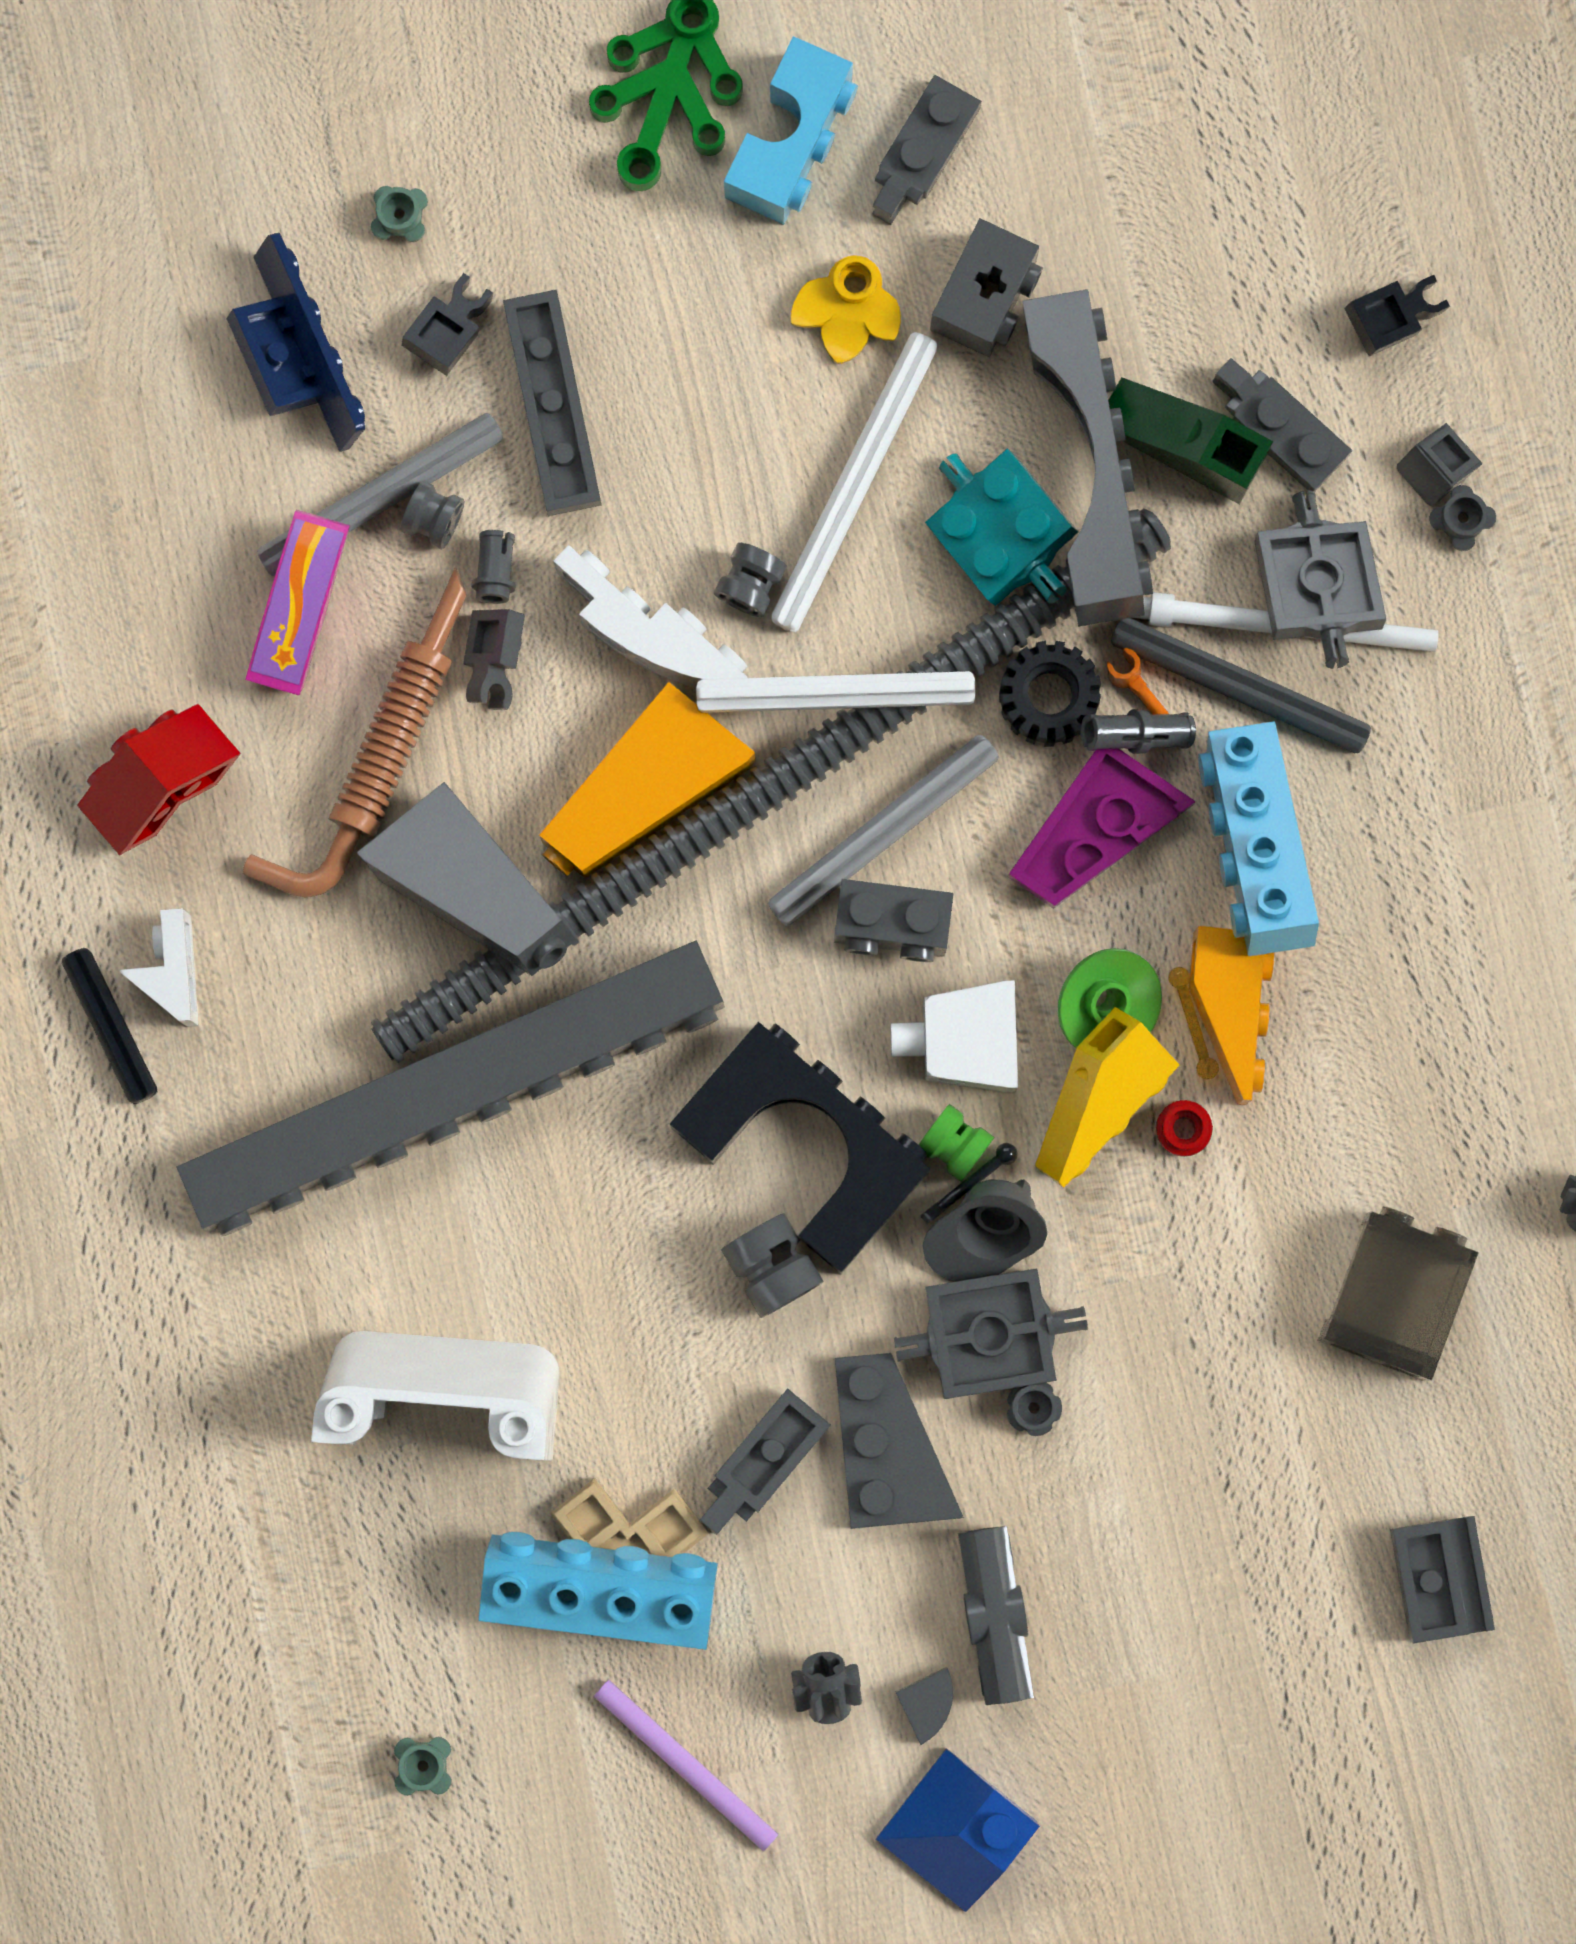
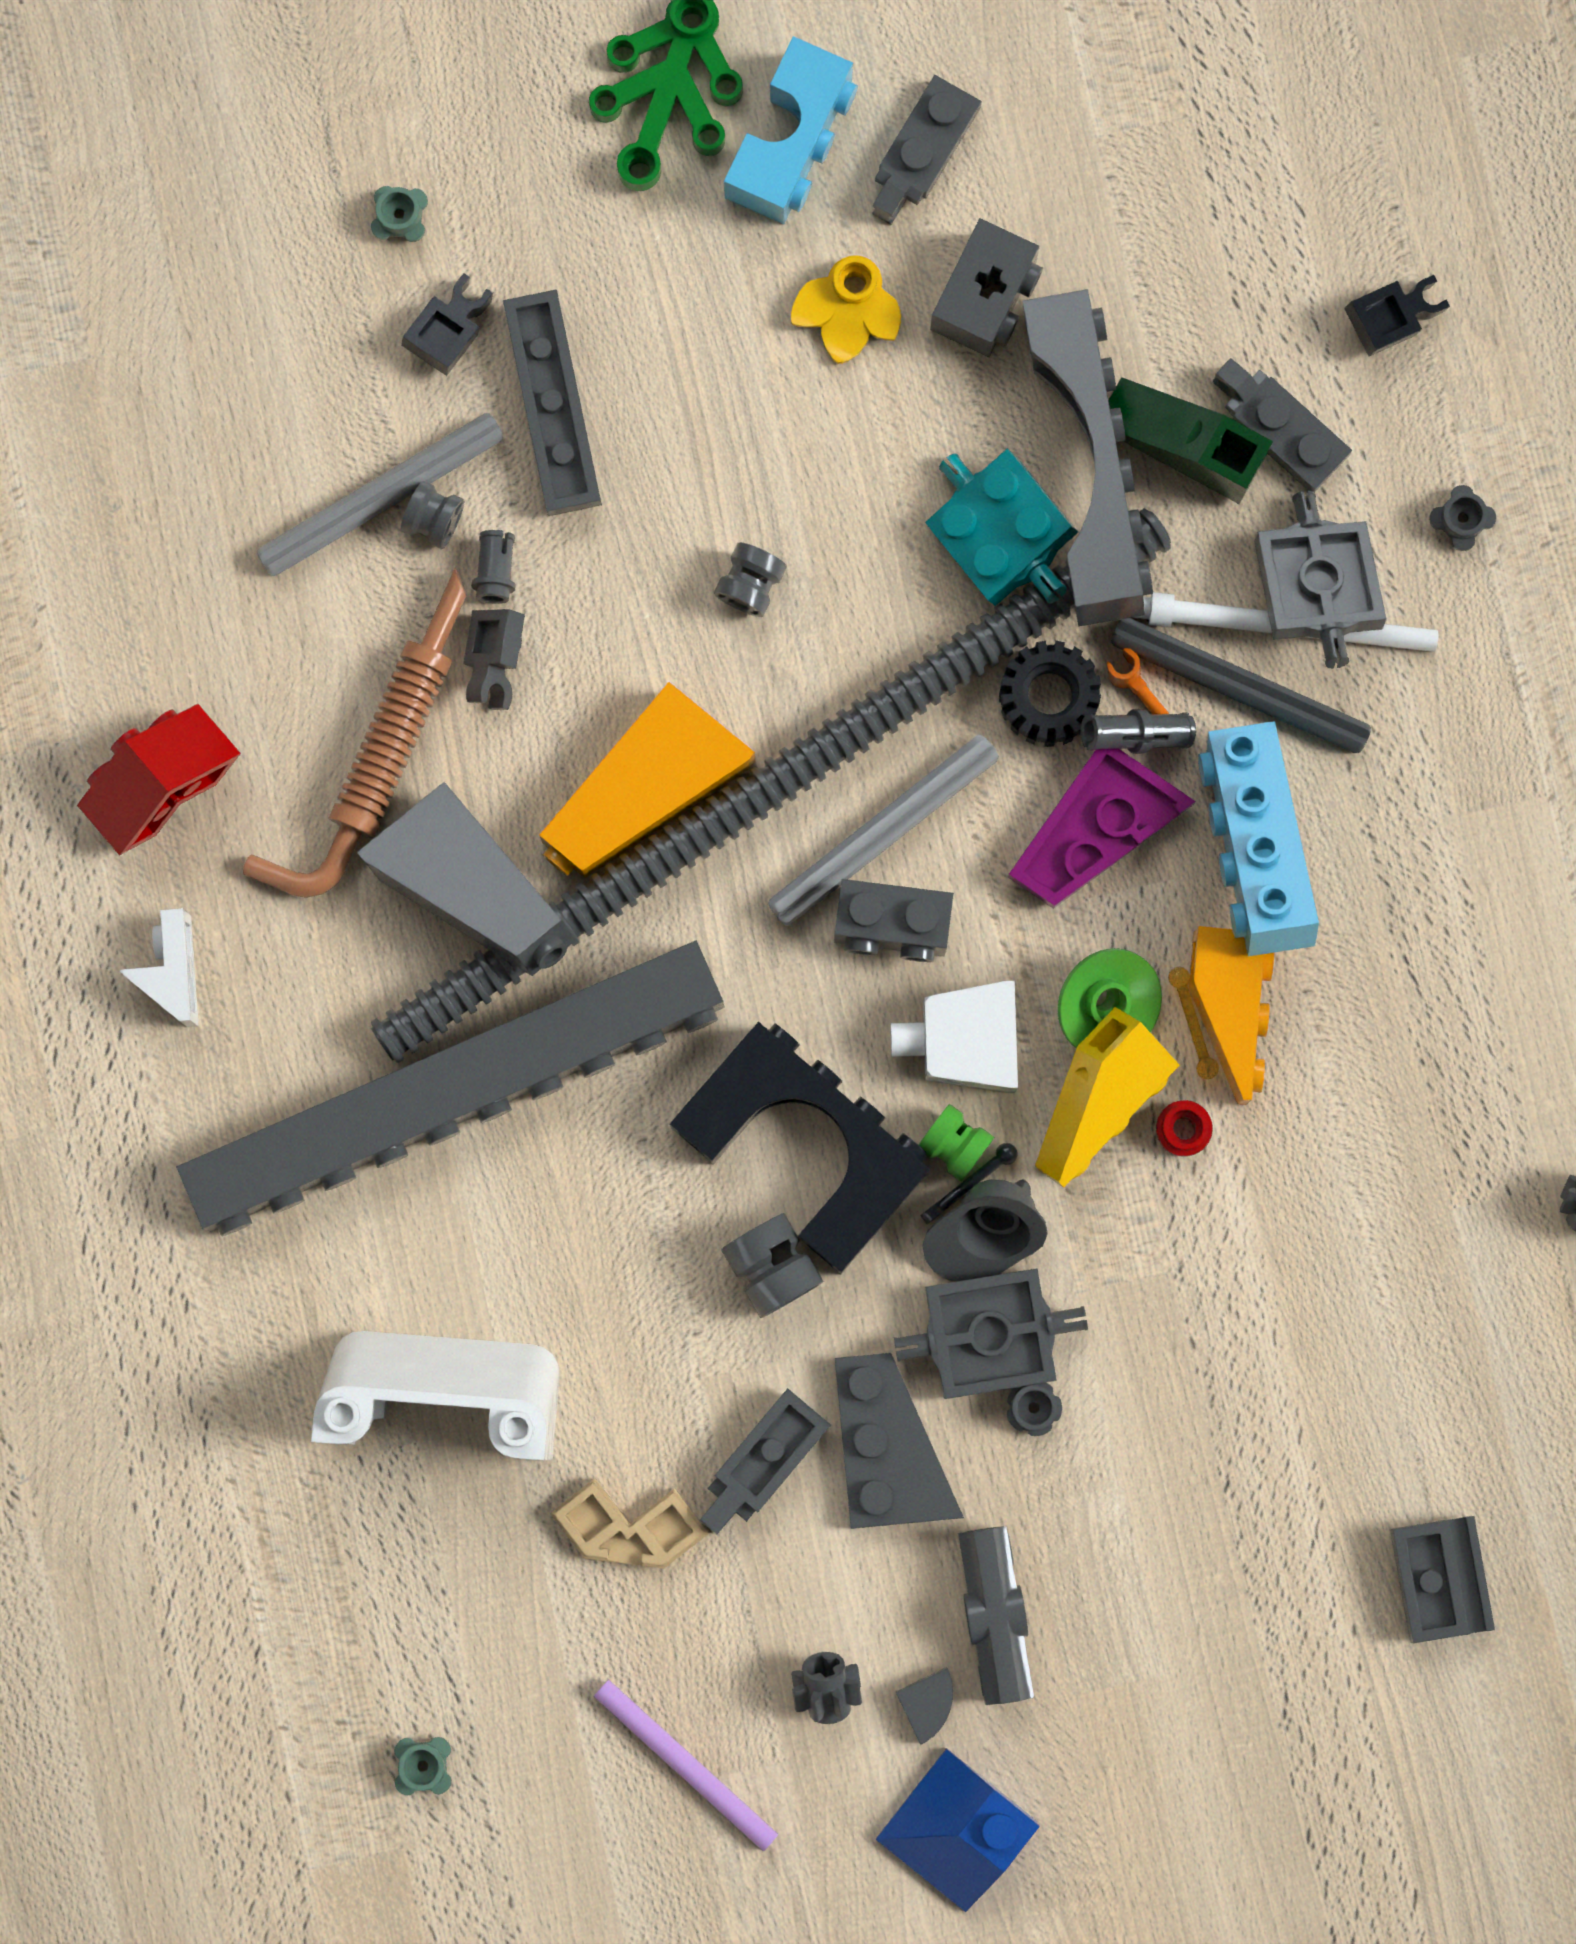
black axle [62,948,157,1104] -> none
dark blue bracket [226,232,365,452] -> none
slope [245,509,350,695] -> none
medium azure brick [478,1532,718,1650] -> none
white slope [554,545,748,688] -> none
white axle [696,671,975,713] -> none
white axle [772,332,937,632] -> none
clear smoke panel [1317,1206,1479,1381] -> none
dark grey slope [1396,423,1483,506] -> none

